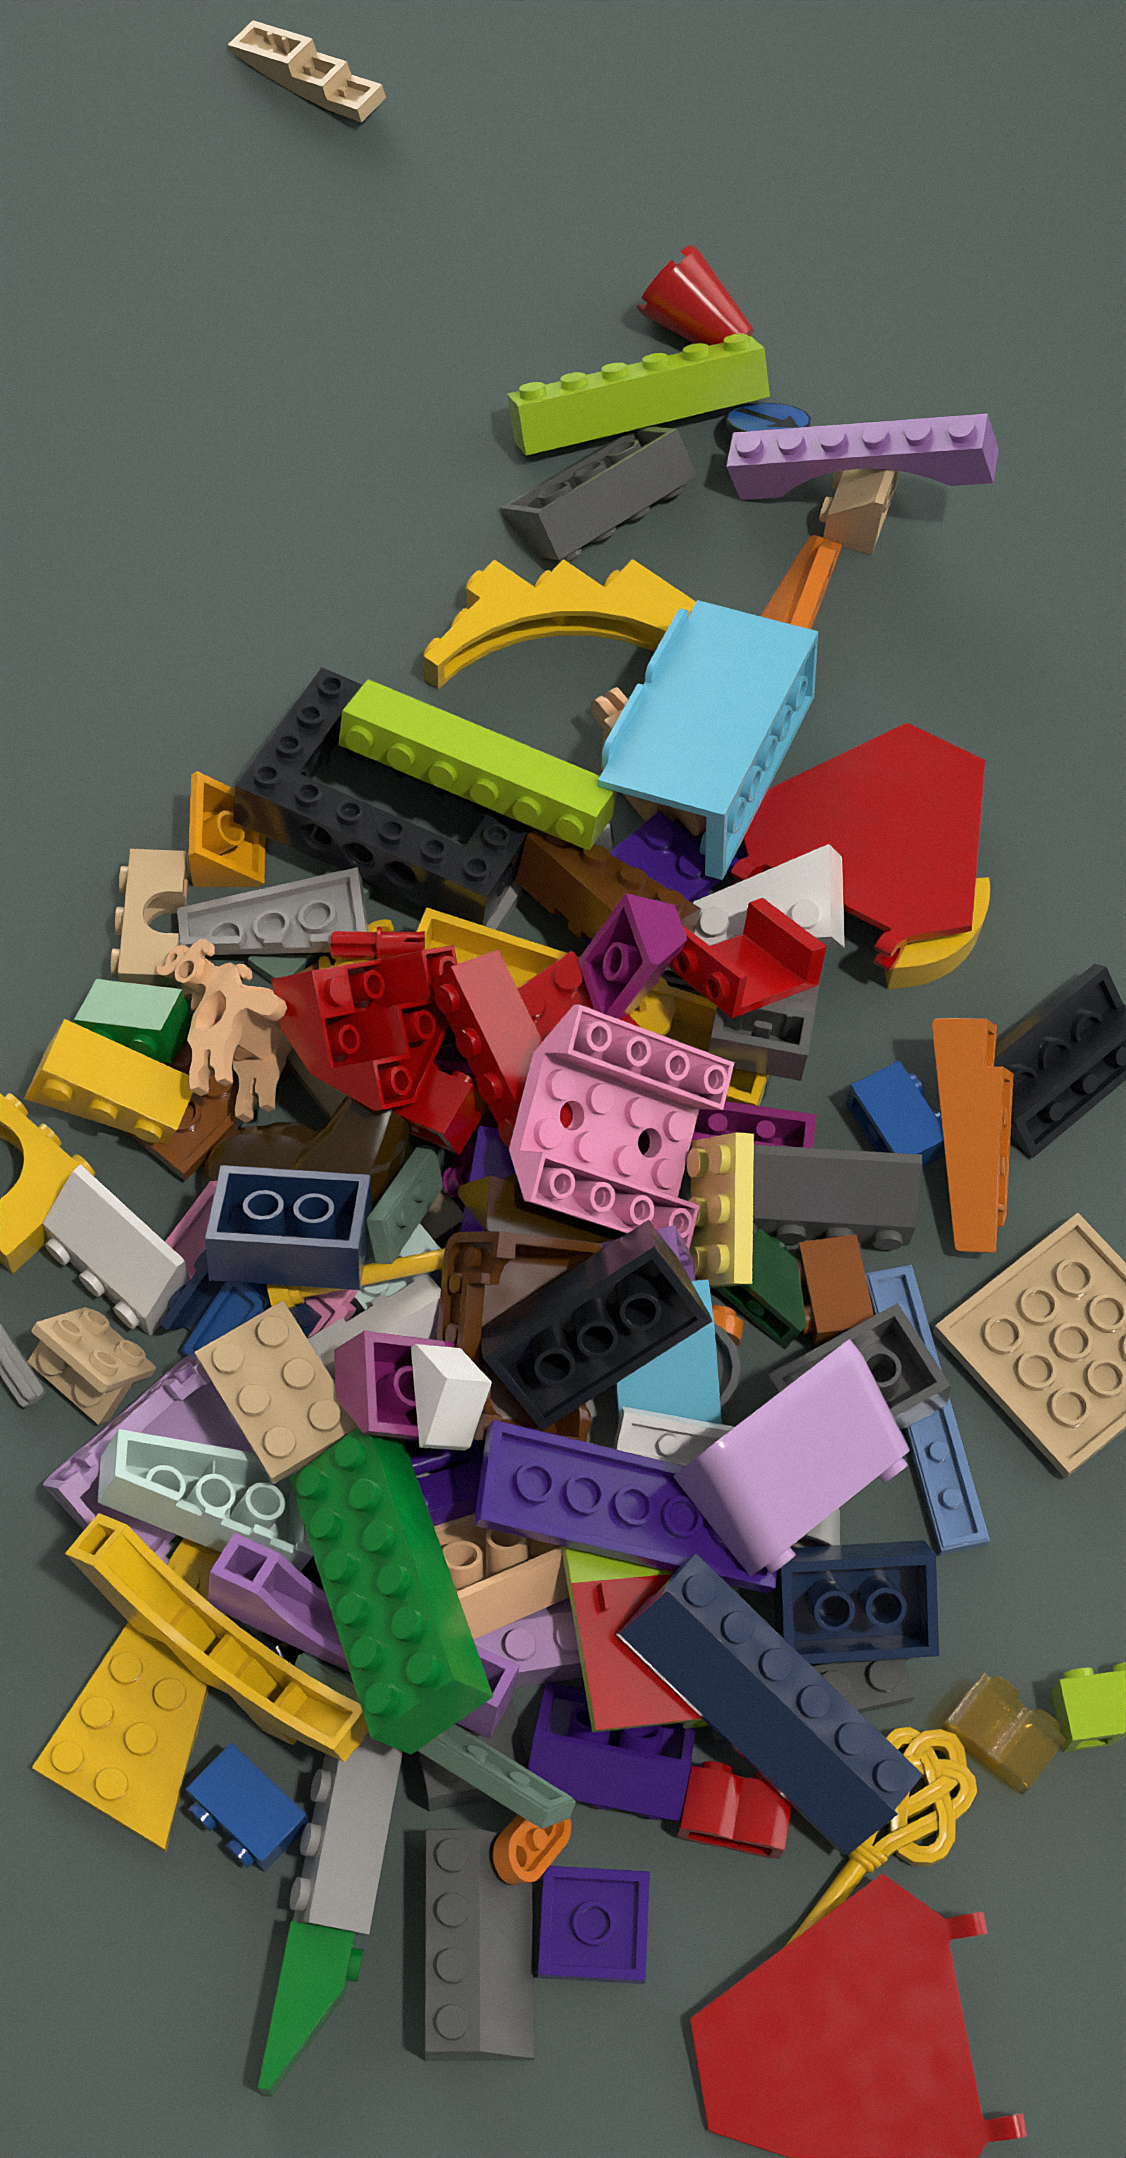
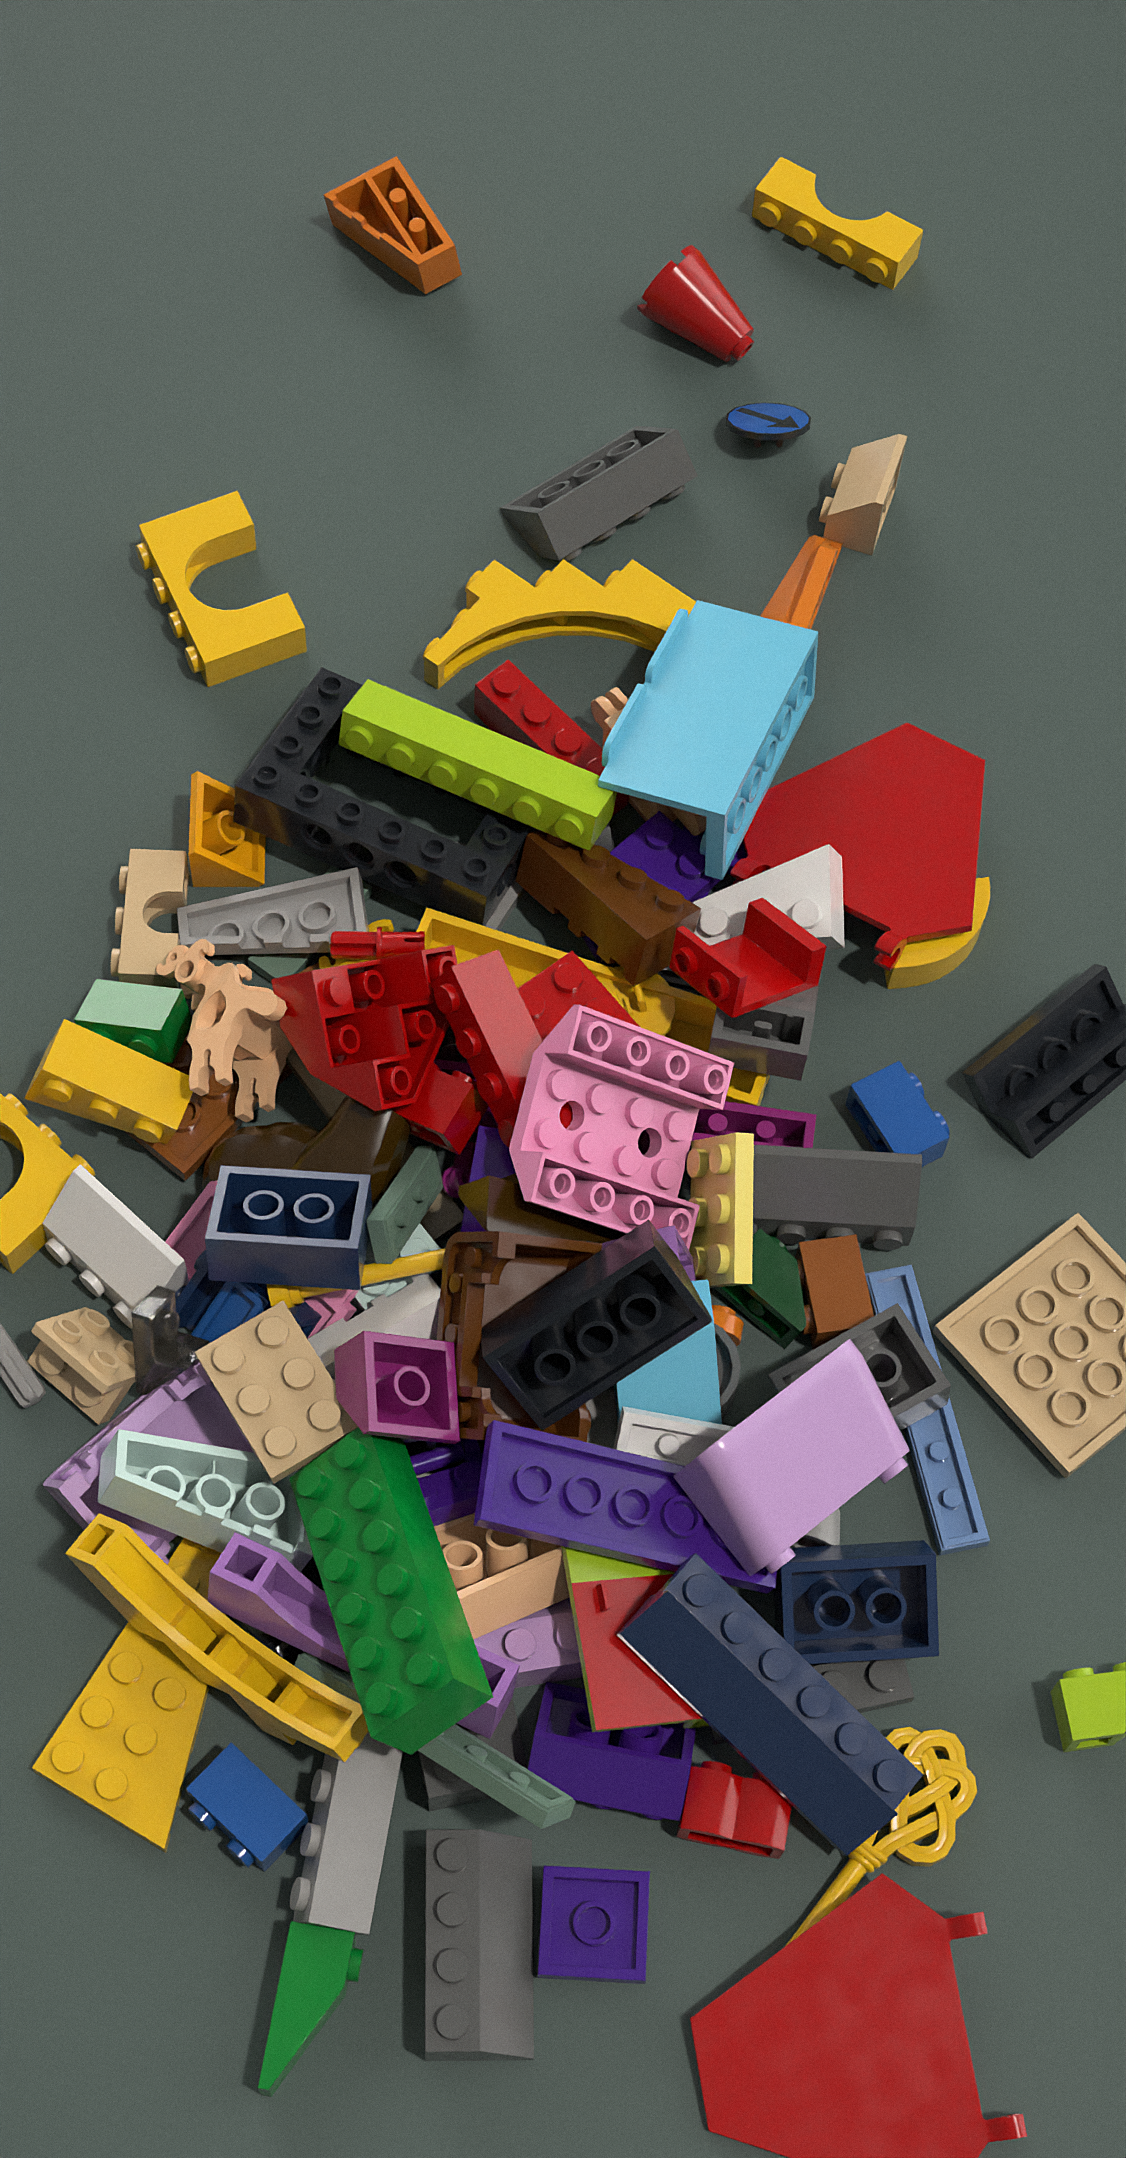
tan slope [228,21,386,123] -> none
white slope [411,1344,492,1451] -> none
orange plate [493,1814,571,1885] -> none
lime brick [507,334,770,455] -> none
magenta slope [578,893,687,1020] -> none
medium lavender arch [726,414,999,500] -> none
orange wedge [932,1018,1014,1253] -> none
clear yellow brick [941,1673,1066,1795] -> none
none -> clear smoke slope [131,1285,210,1395]
none -> yellow arch [135,491,307,687]
none -> orange wedge [323,156,462,294]
none -> red brick [474,659,630,817]
none -> yellow arch [752,157,923,290]

